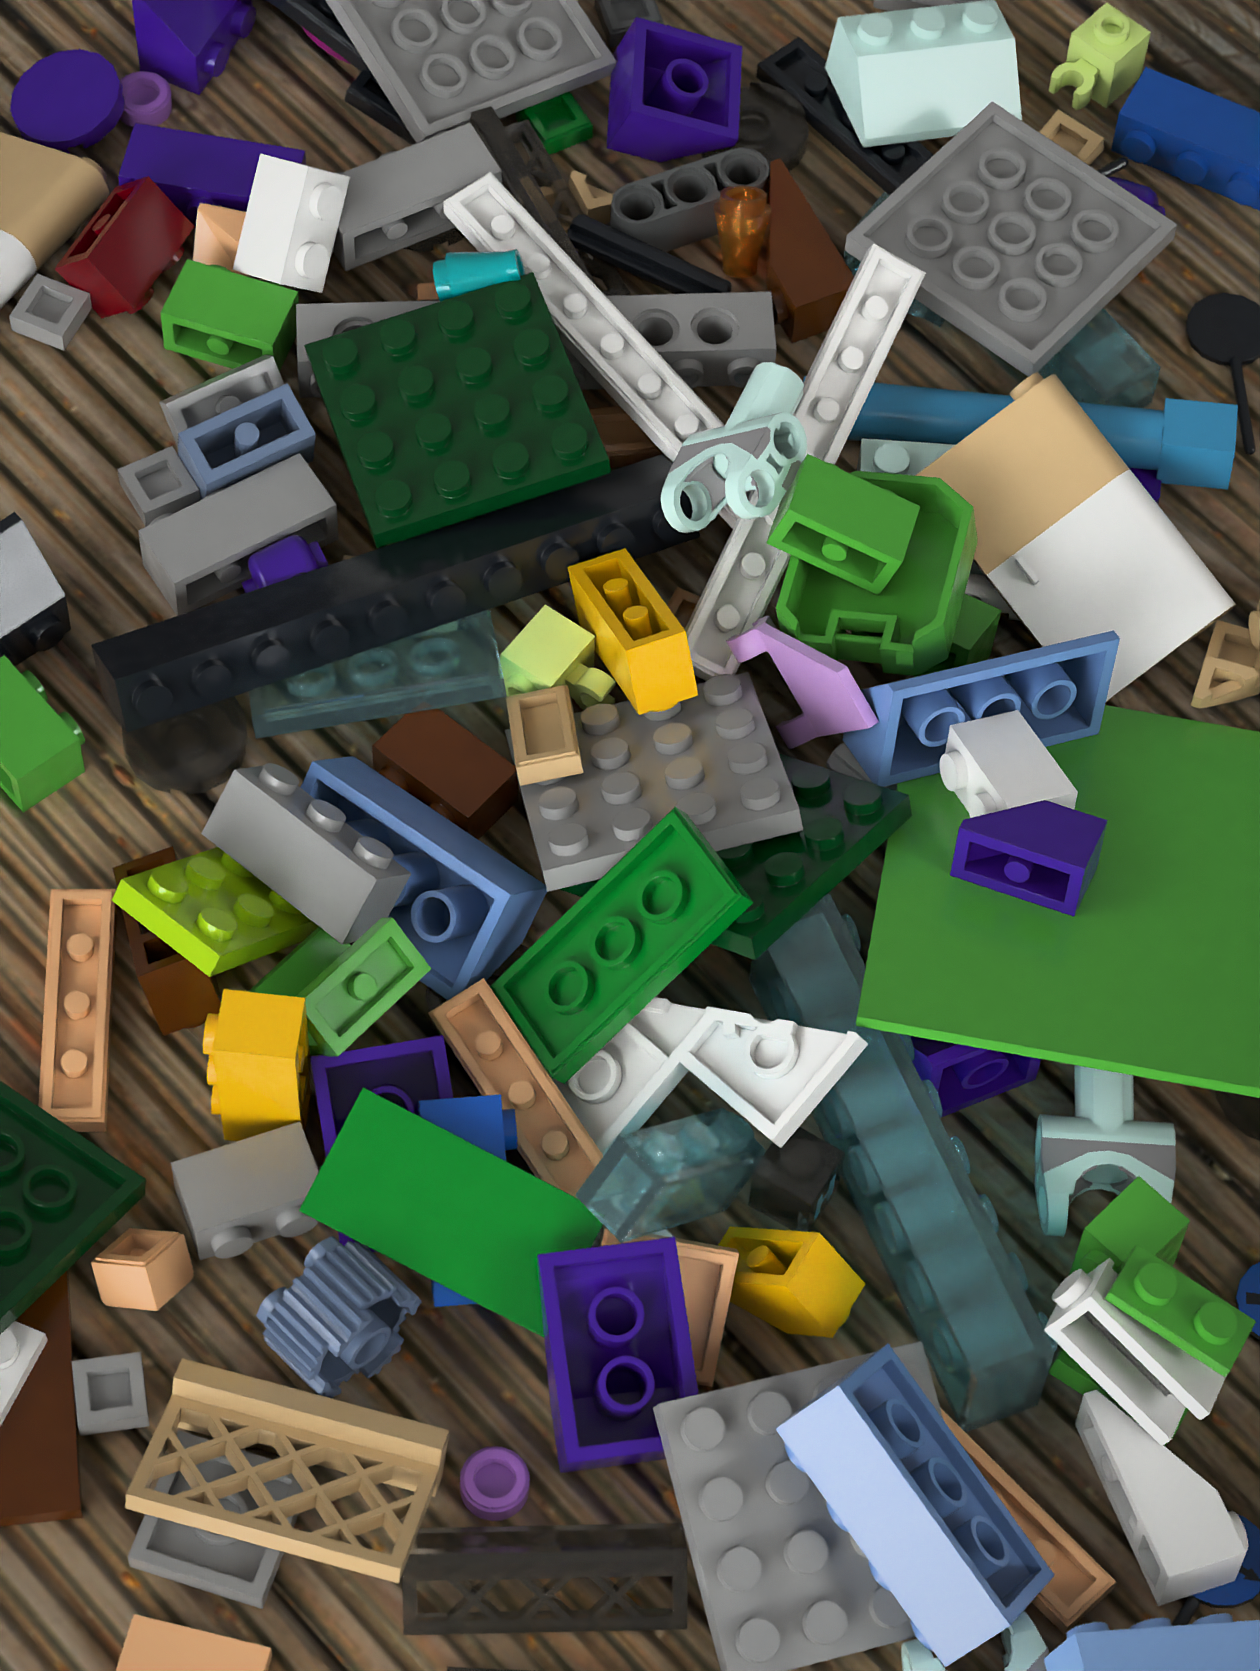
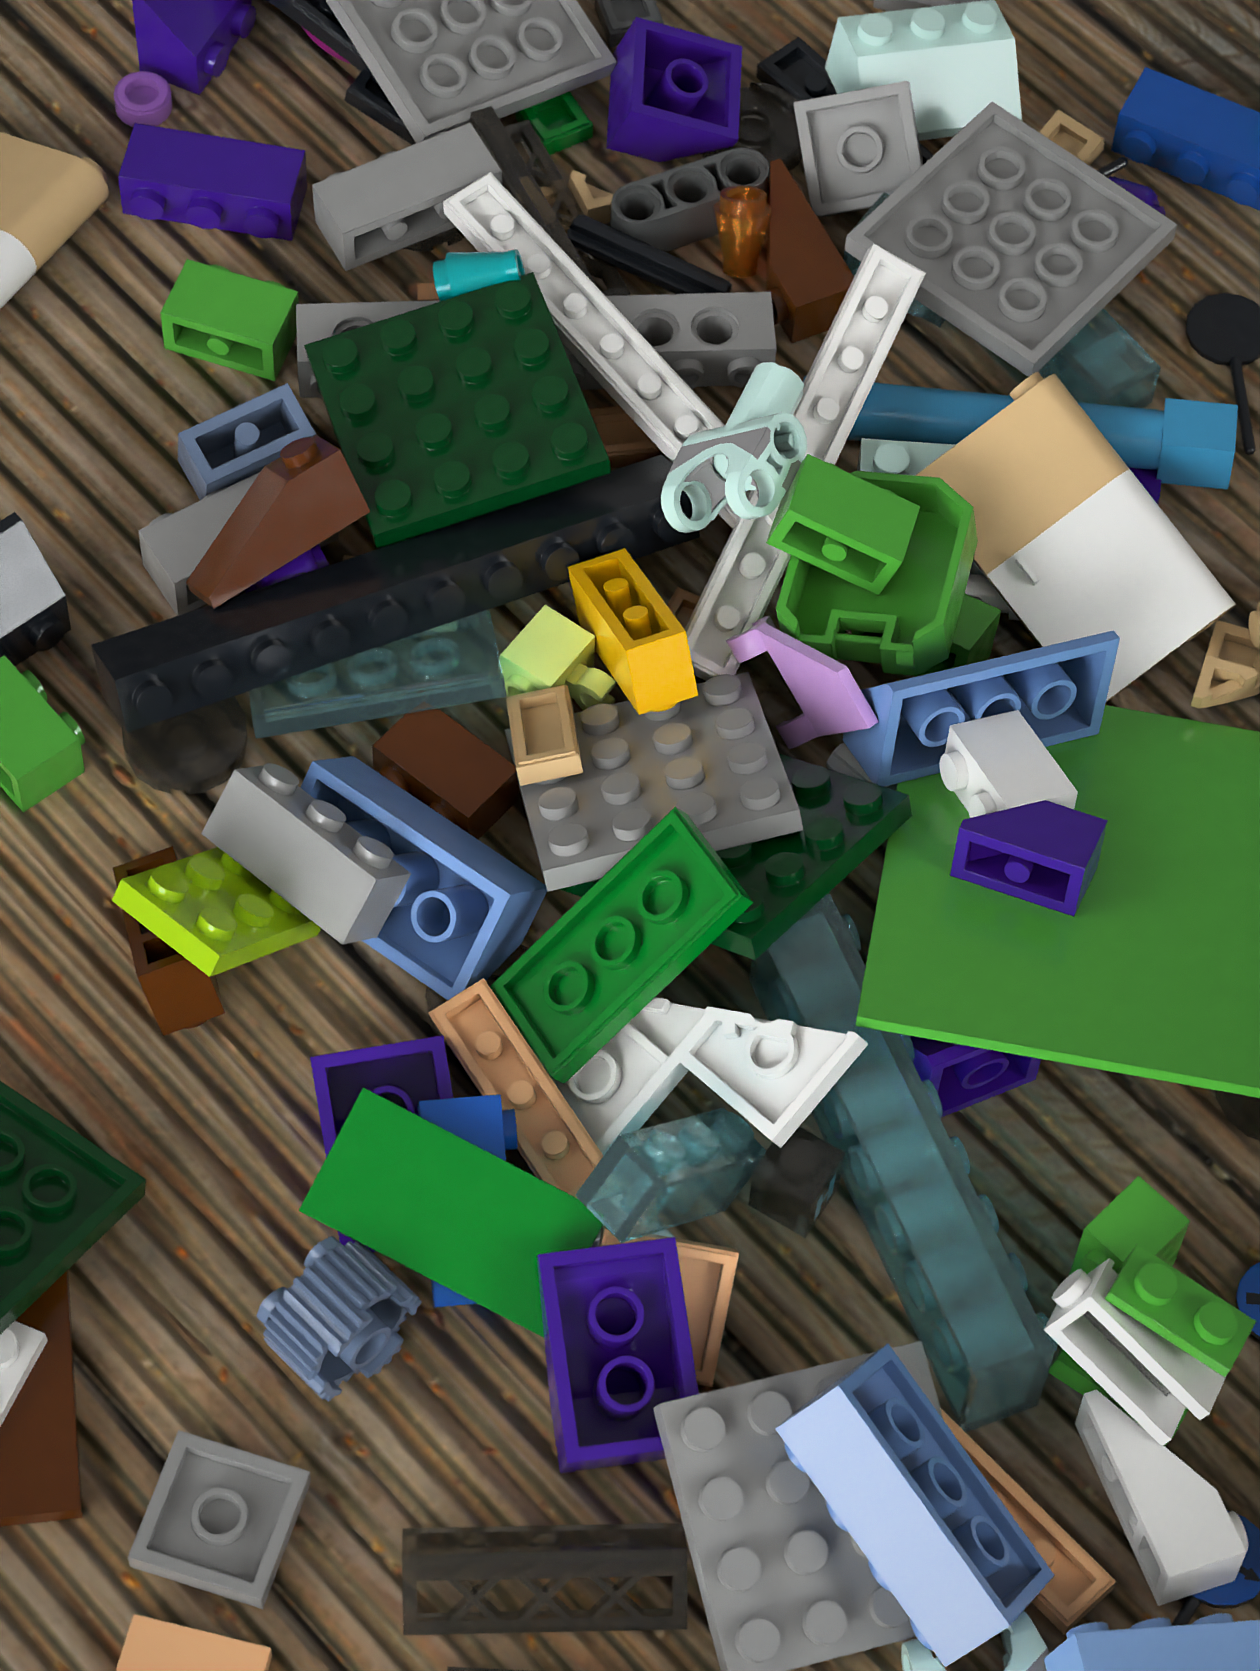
light grey plate [9,273,92,351] -> none
dark purple tile [10,49,125,153] -> none
light nougat tile [38,889,117,1132] -> none
dark red brick [54,176,195,319] -> none
light grey plate [72,1352,150,1436] -> none
light nougat slope [91,1228,194,1311] -> none
light grey plate [117,446,200,527] -> none
tan fence [125,1358,449,1583] -> none
light grey plate [159,355,284,447] -> none
light grey brick [171,1121,319,1260] -> none
light nougat slope [193,203,251,277] -> none
yellow brick [203,989,313,1141] -> none
white brick [233,154,350,293] -> none
bright green panel [248,917,432,1056] -> none
medium lavender tile [460,1446,530,1521] -> none
yellow slope [718,1226,865,1338] -> none
light aqua connector [1035,1065,1176,1237] -> none
yellowish green brick [1049,2,1151,110] -> none
none -> reddish brown slope [186,435,370,608]
none -> light grey plate [793,81,923,218]

